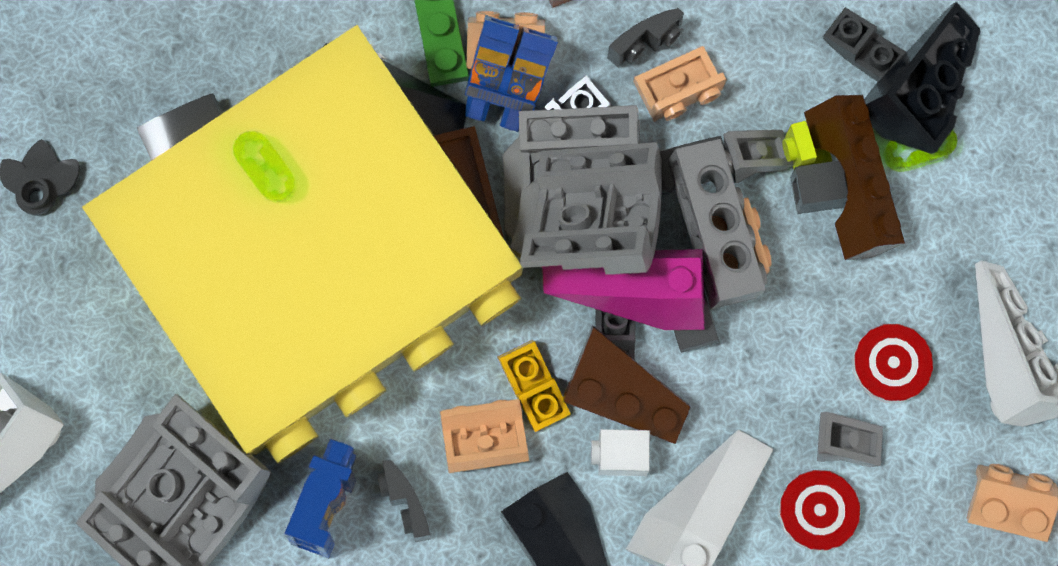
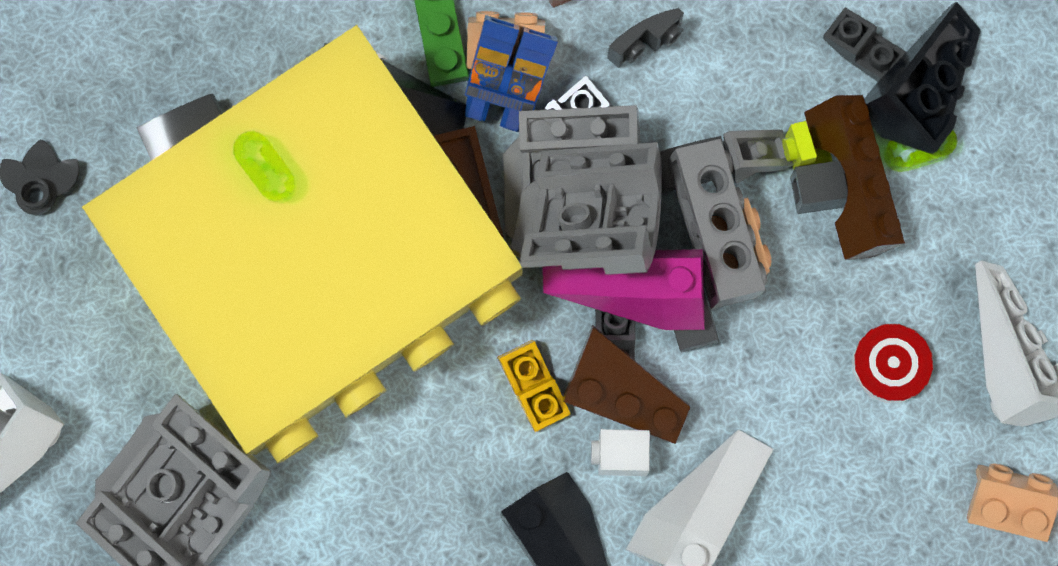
blue hips [284,439,357,559] -> none
dark grey slope [377,460,431,543] -> none
light nougat bracket [440,399,529,473] -> none
light nougat bracket [633,46,727,121] -> none
red tile [778,470,860,552] -> none
light grey slope [817,412,883,467] -> none

